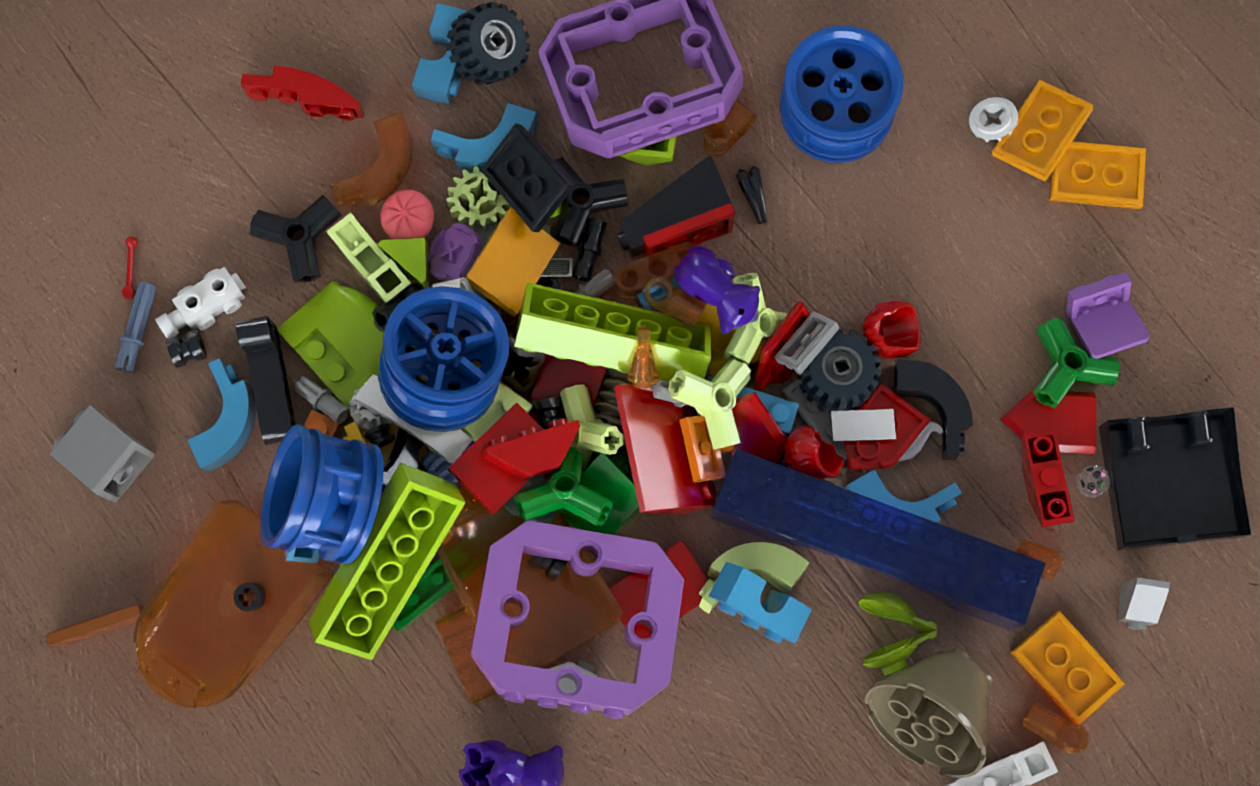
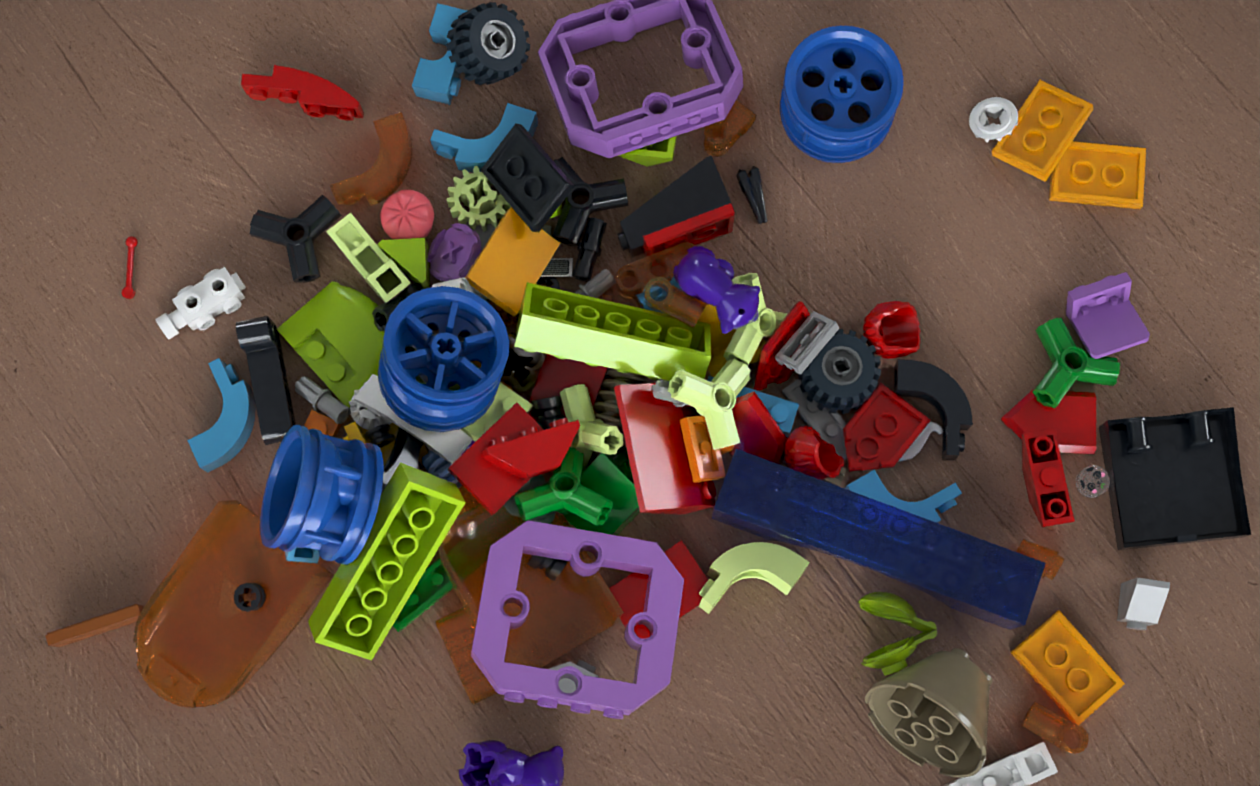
light grey slope [50,405,156,503] -> none
sand blue axle [114,282,156,373] -> none
black wheel [166,329,207,368] -> none
clear orange cone [627,327,659,388] -> none
dark azure arch [709,562,812,644] -> none
white sticker [831,409,896,441] -> none

